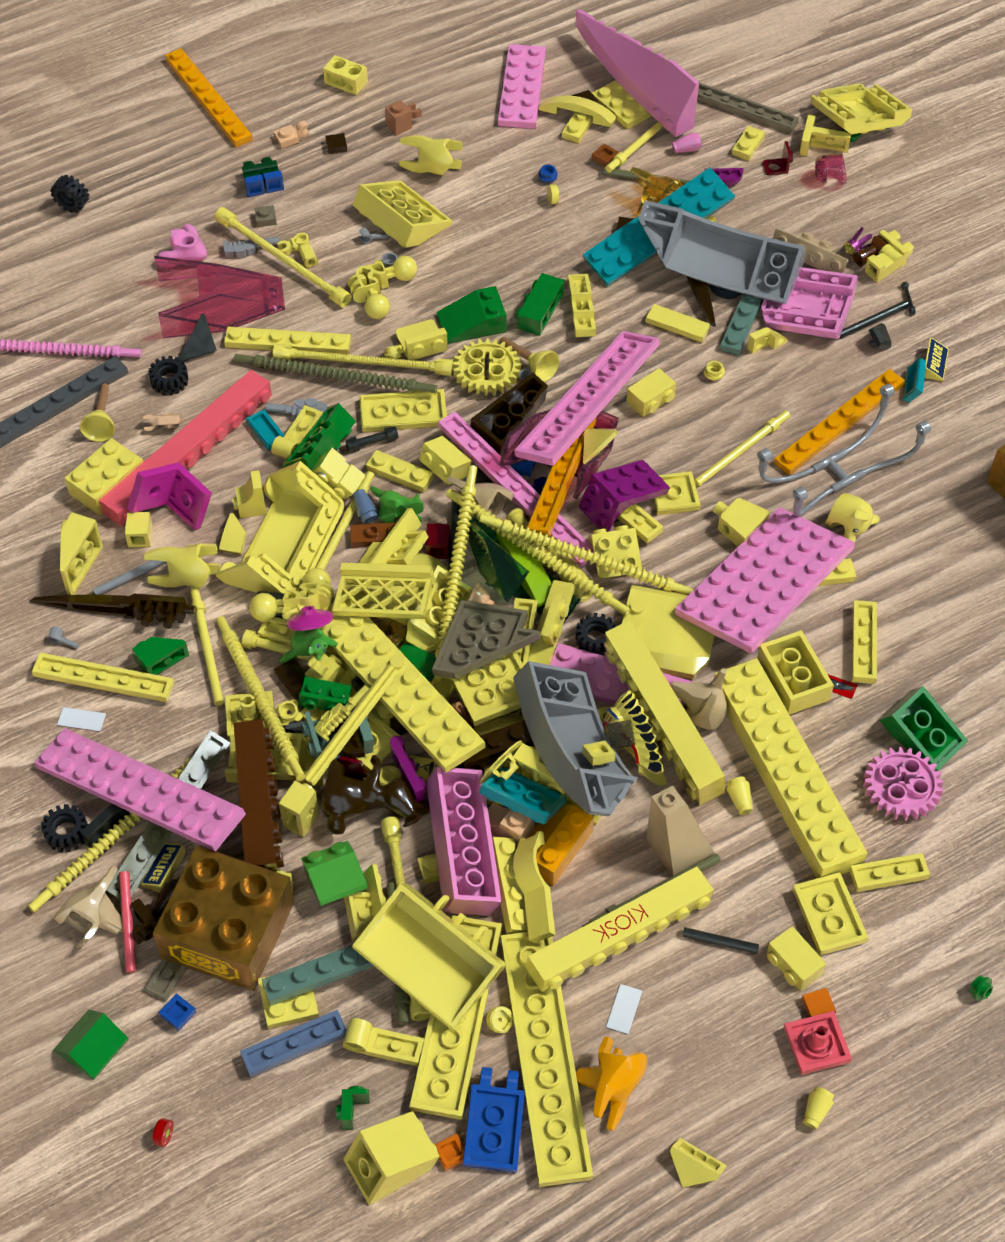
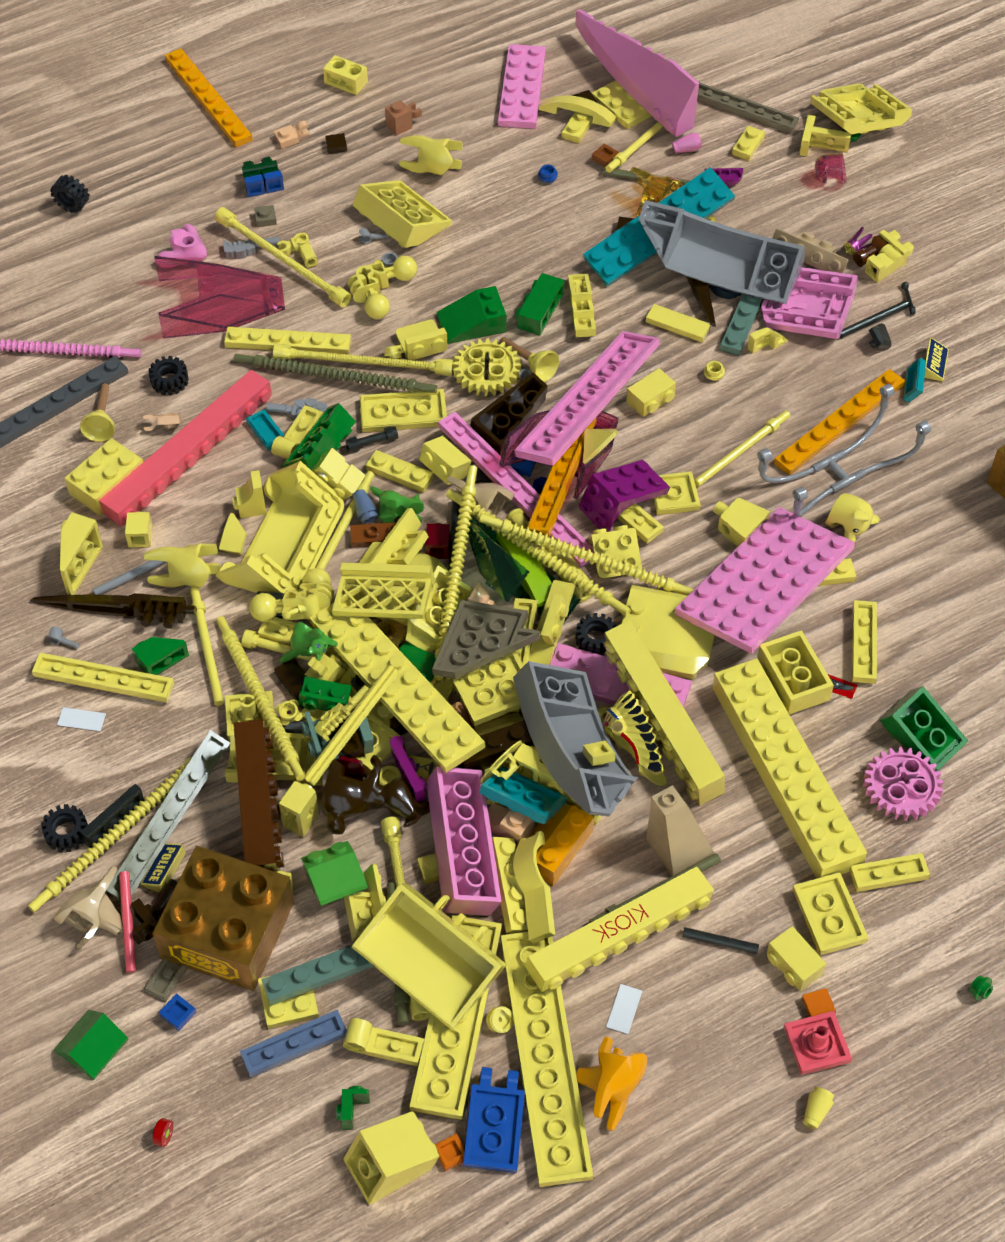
bright pink plate [34,728,246,852] -> none
dark pink bracket [127,462,212,530] -> none
pearl dark grey tile [179,313,217,361] -> none
dark pink dish [286,606,333,631] -> none
light yellow tile [547,184,559,205] -> none
clear smoke tile [607,720,636,749] -> none
light yellow slope [670,1138,727,1188] -> none
tan piece [671,668,727,730] -> none
light yellow cone [726,777,753,815] -> none
dark red bracket [763,141,793,175] -> none

